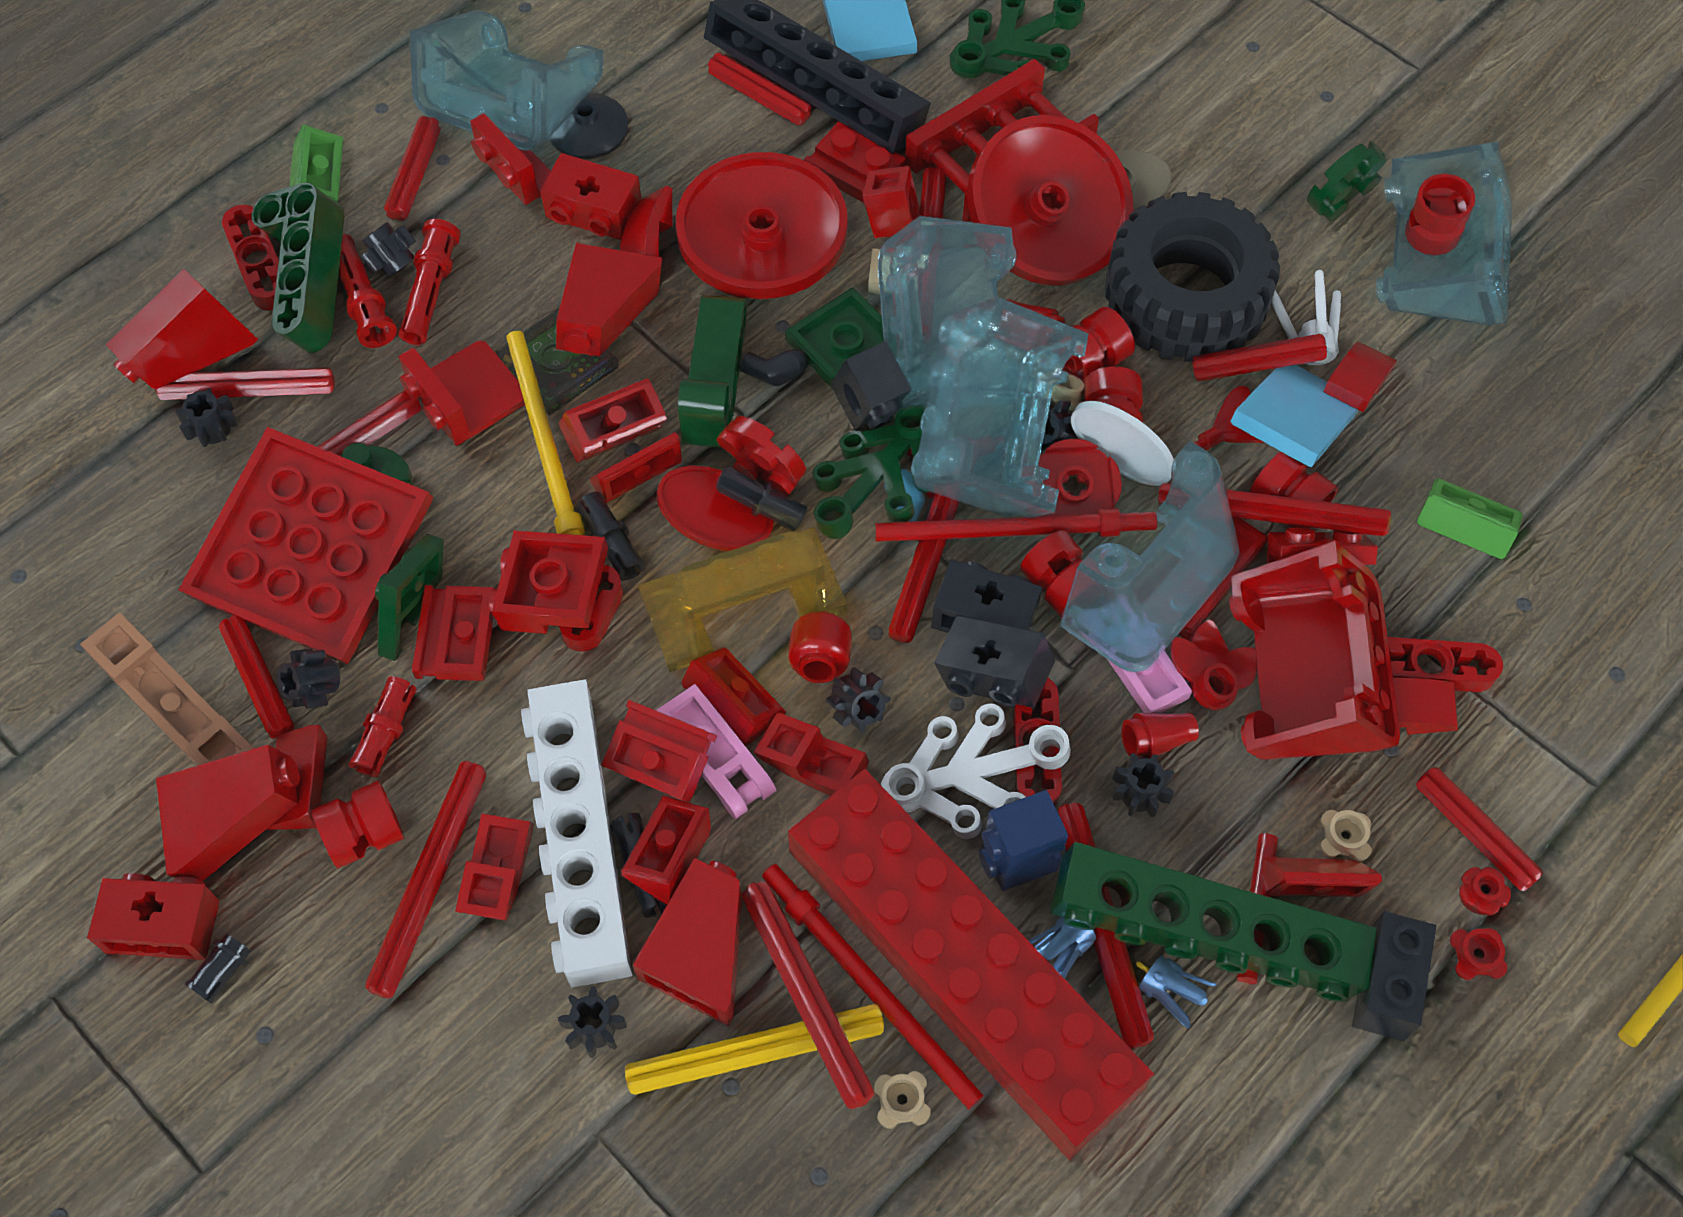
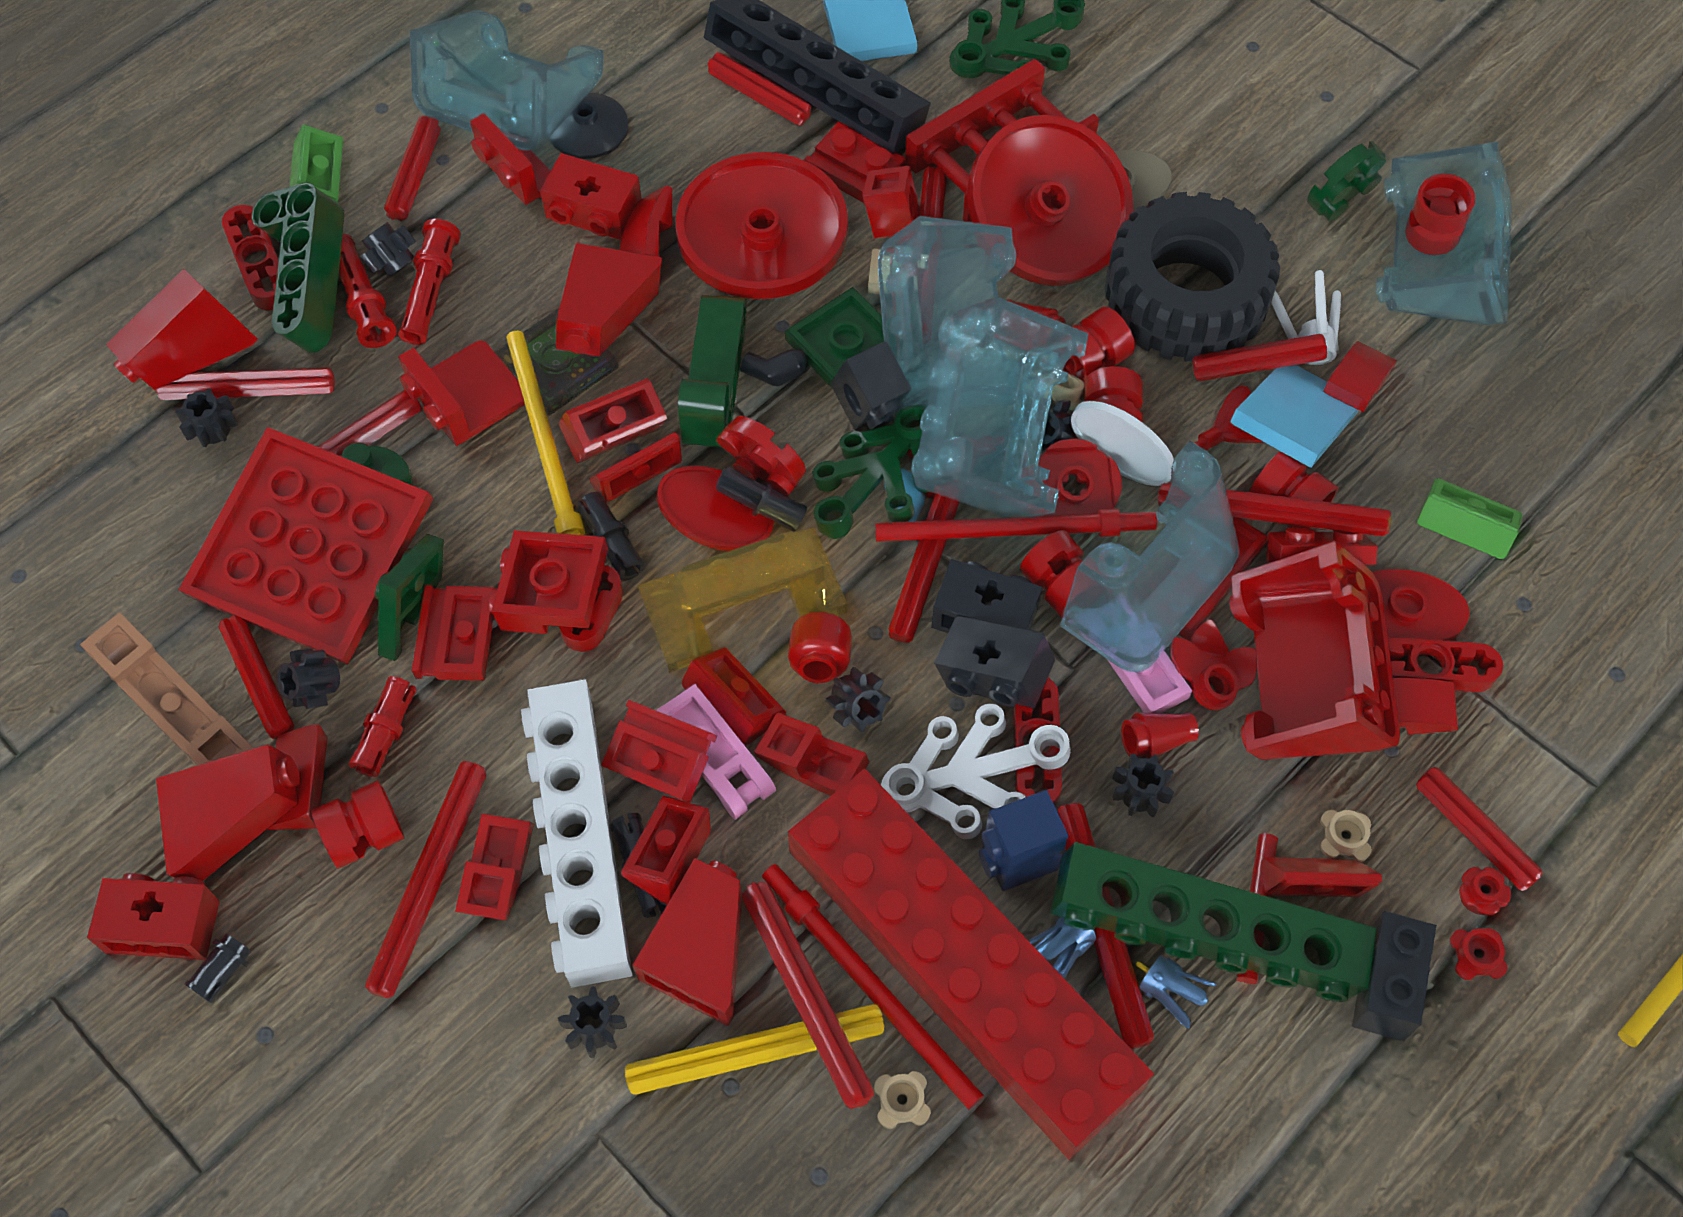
none -> red piece [1372,569,1469,641]

